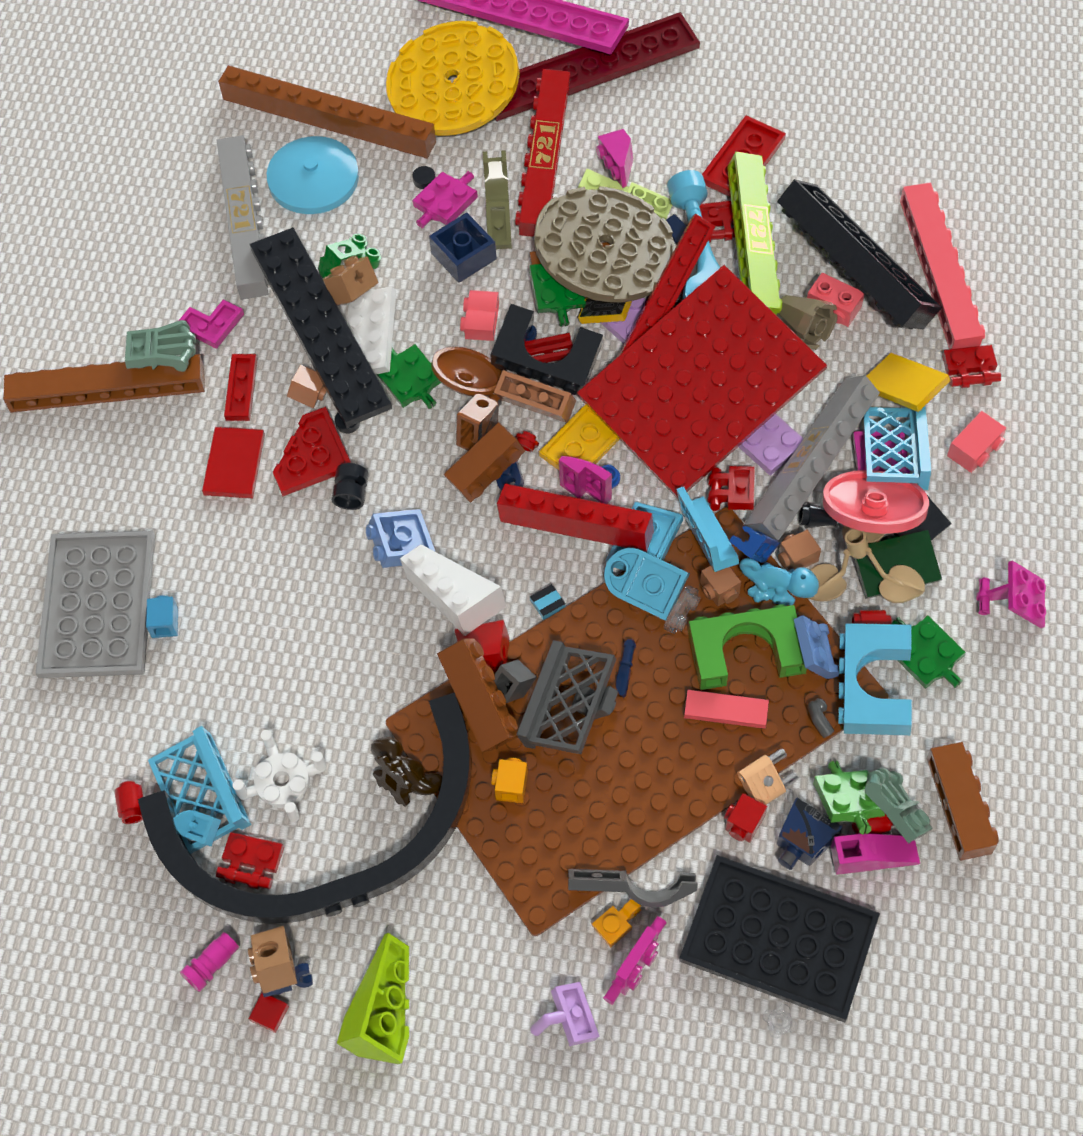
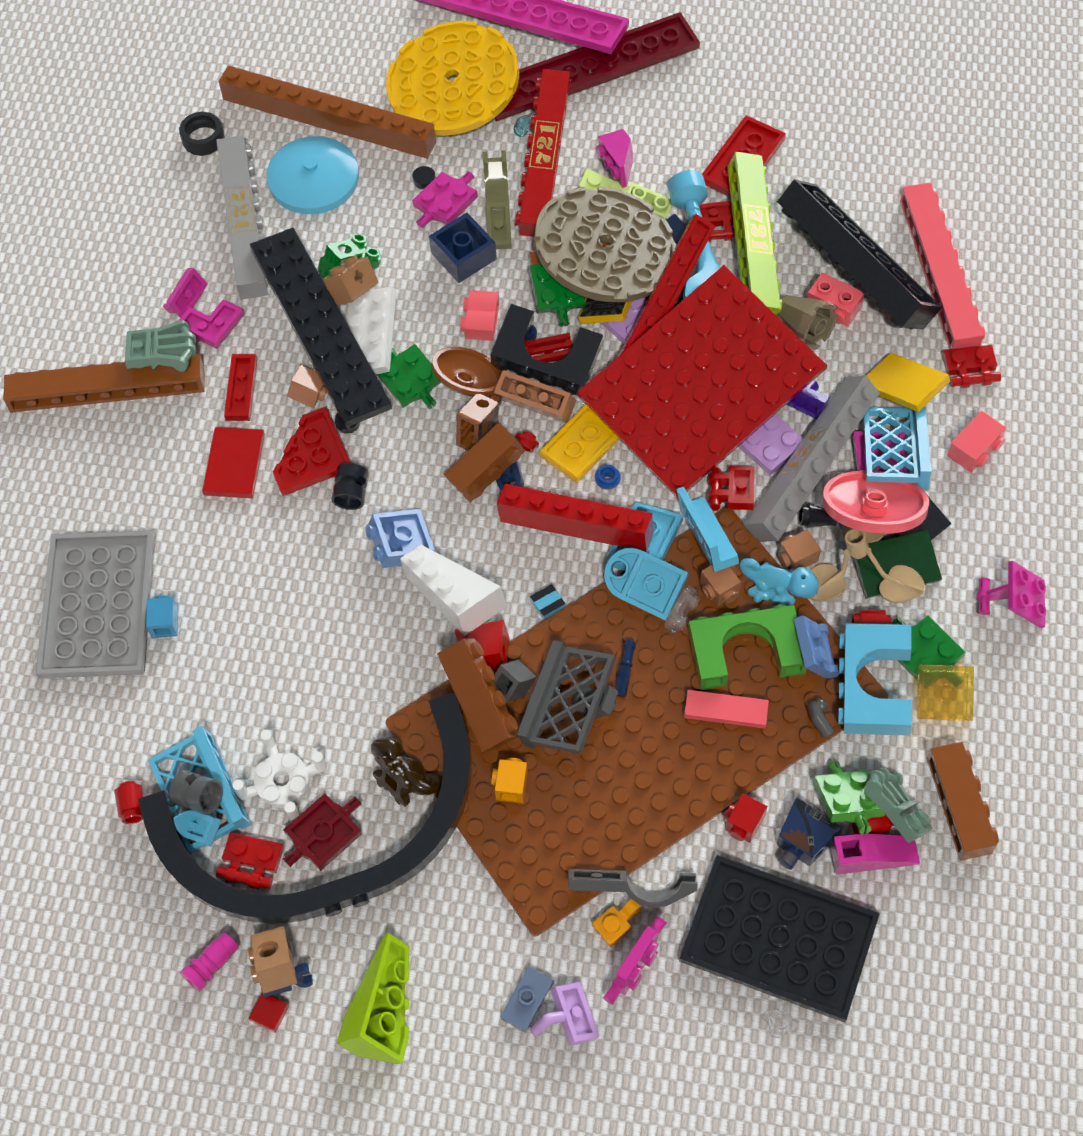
dark pink slope [559,456,612,504] -> none
blue hinge [729,526,780,563] -> none
light nougat piece [737,748,799,805] -> none
none -> dark pink plate [163,268,208,318]
none -> dark grey wheel [169,770,223,815]
none -> black tyre [179,111,224,156]
none -> dark red plate [283,793,362,871]
none -> sand blue plate [500,966,554,1033]
none -> clear light blue arm [513,112,536,137]
none -> dark purple tile [786,380,829,419]
none -> clear yellow plate [917,665,974,721]

